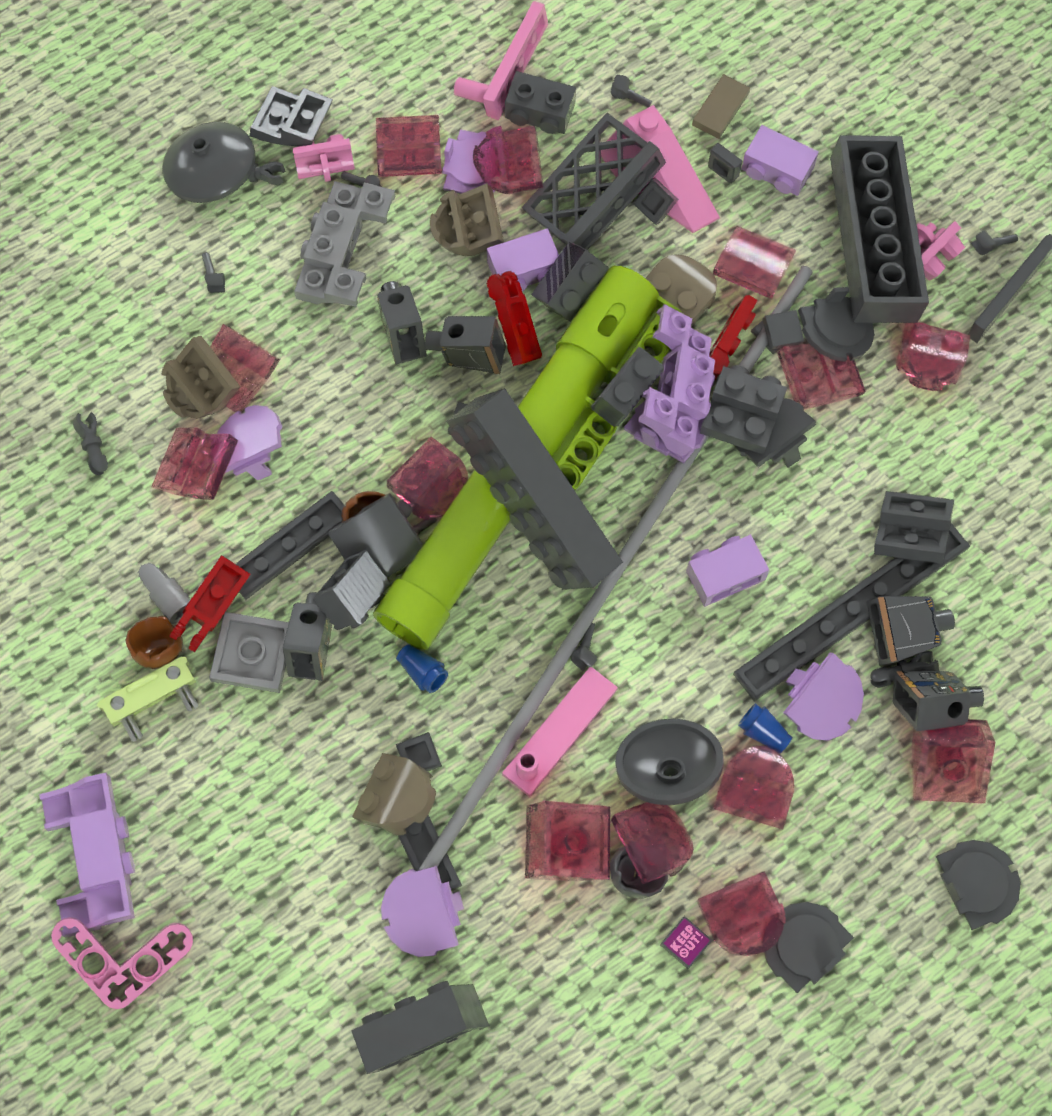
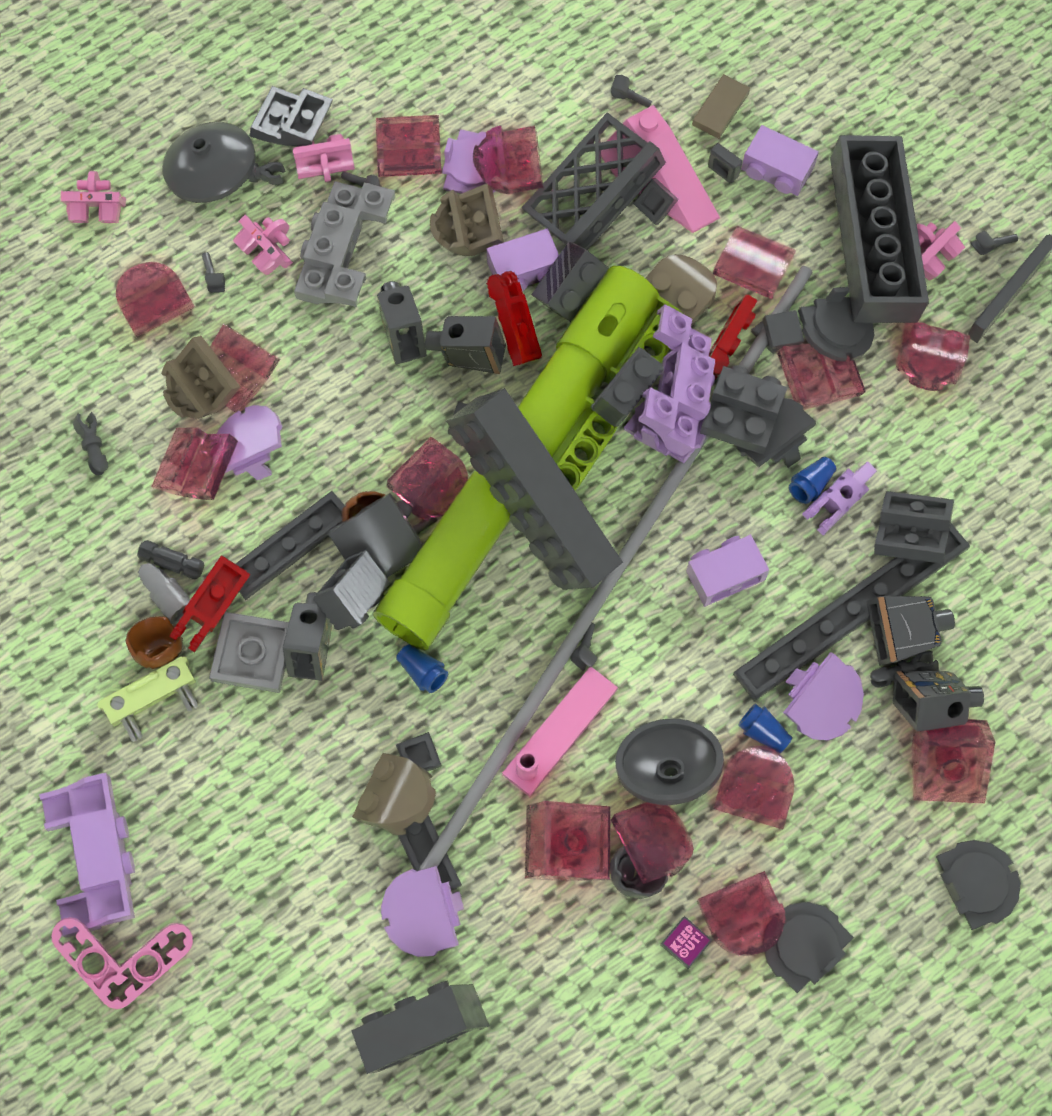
bright pink piece [454,1,548,120] -> none
dark grey brick [505,71,576,134] -> none
none -> bright pink hips [61,171,126,223]
none -> clear pink slope [116,262,195,338]
none -> dark grey axle [137,540,204,579]
none -> bright pink hips [233,215,293,275]
none -> blue cone [789,457,837,504]
none -> lavender hinge [802,462,877,535]

